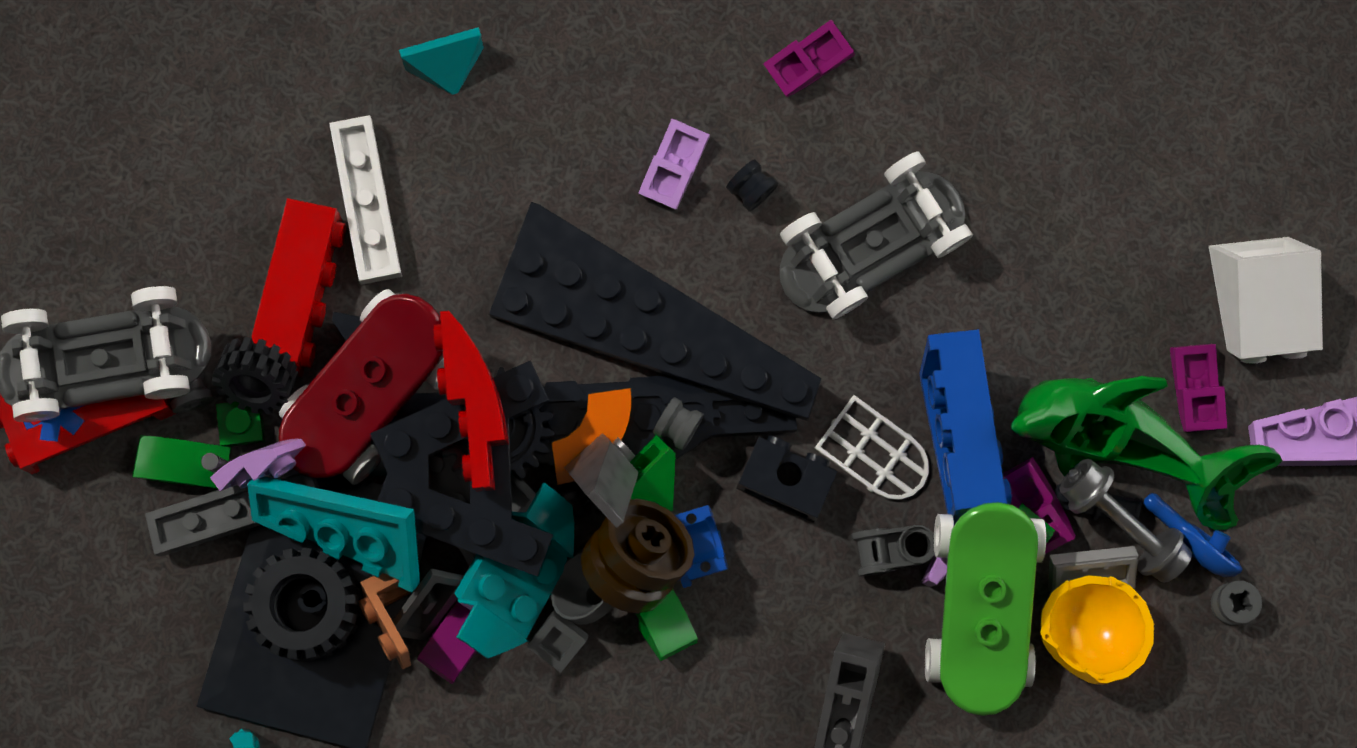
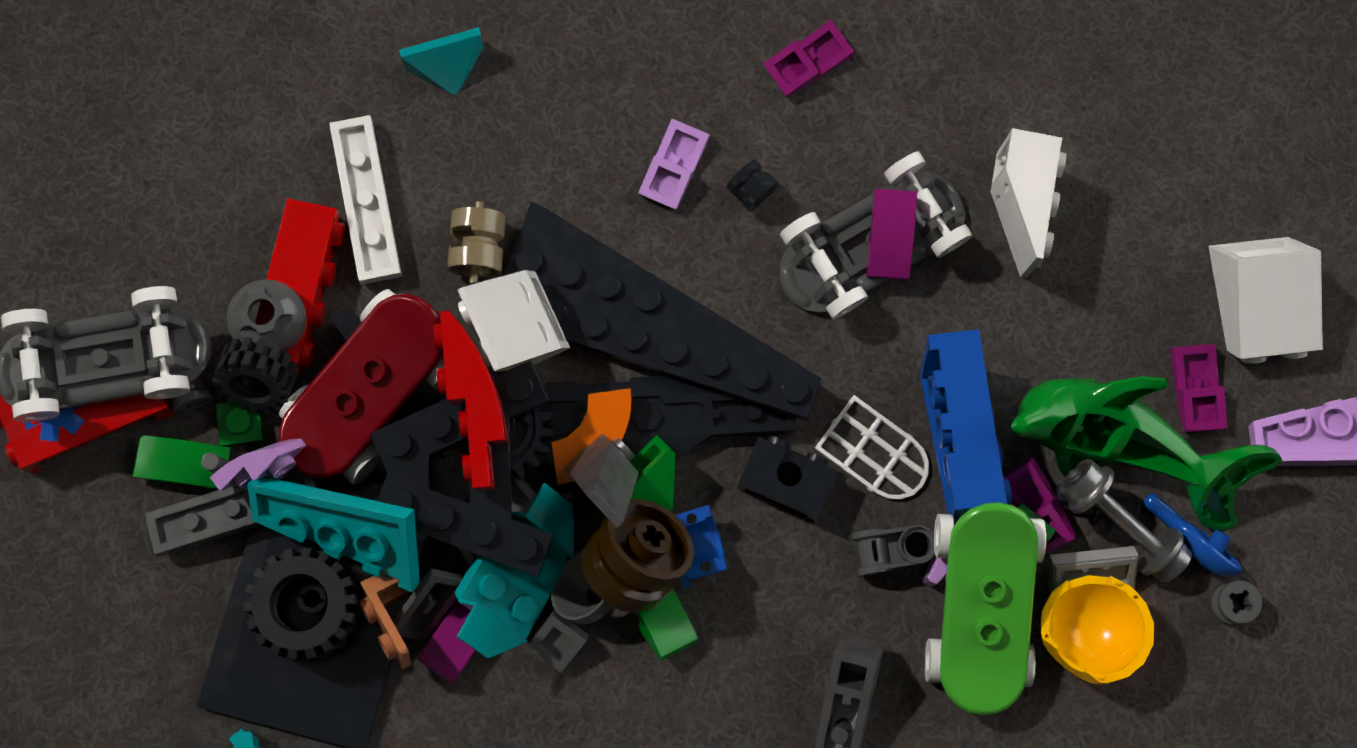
dark grey wheel [653,397,704,451] -> none
none -> dark grey piece [227,279,307,354]
none -> dark tan wheel [447,201,506,284]
none -> white slope [458,270,570,371]
none -> magenta slope [866,188,917,280]
none -> white slope [991,128,1066,278]

